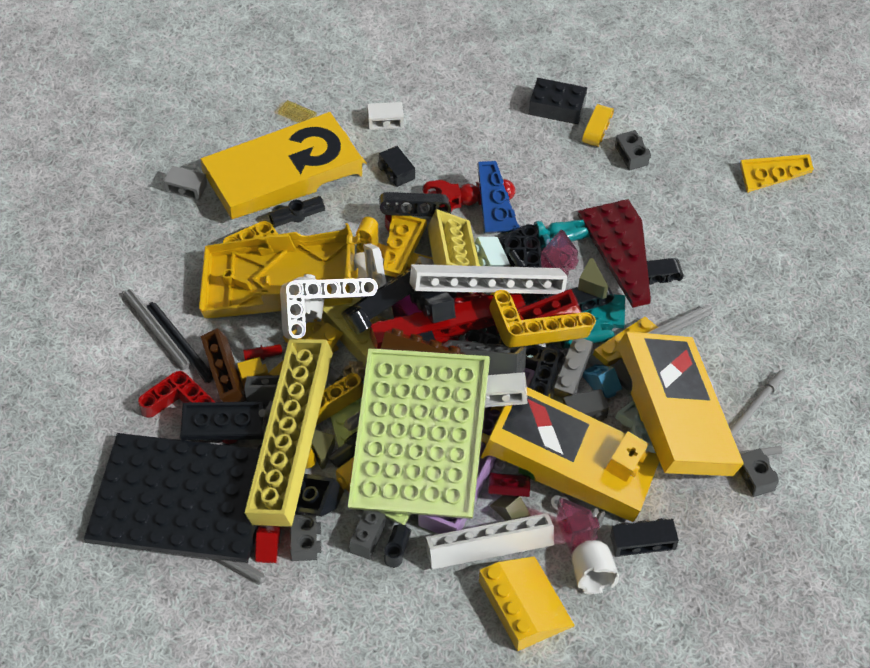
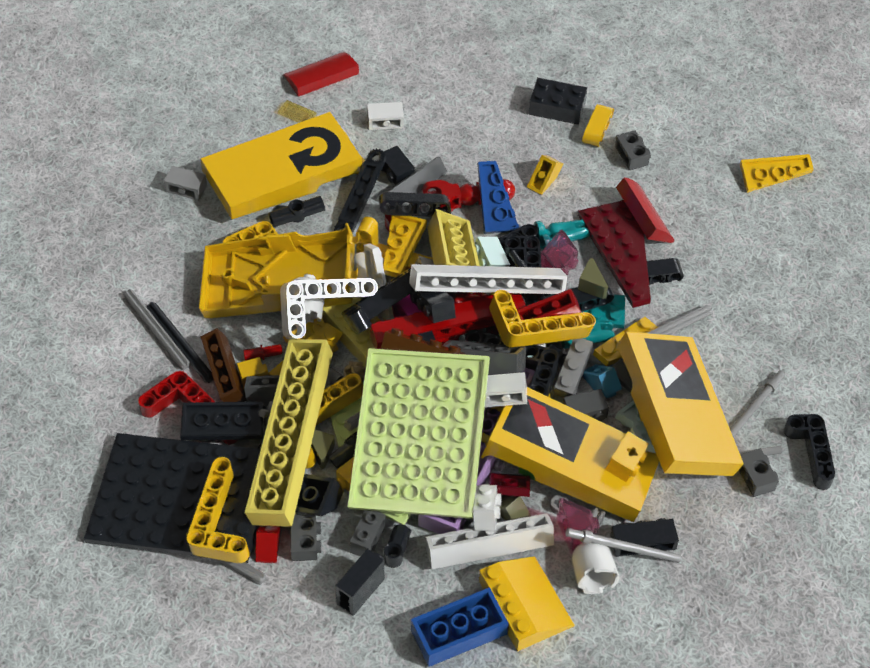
none -> yellow beam [187,457,250,563]
none -> red slope [283,52,359,97]
none -> black plate [334,148,386,234]
none -> black brick [335,549,385,616]
none -> dark grey tile [386,157,447,205]
none -> blue brick [411,587,509,667]
none -> white brick [473,484,501,531]
none -> yellow slope [527,155,564,195]
none -> light grey bar [565,528,682,563]
none -> red slope [616,177,675,243]
none -> black beam [784,414,835,490]

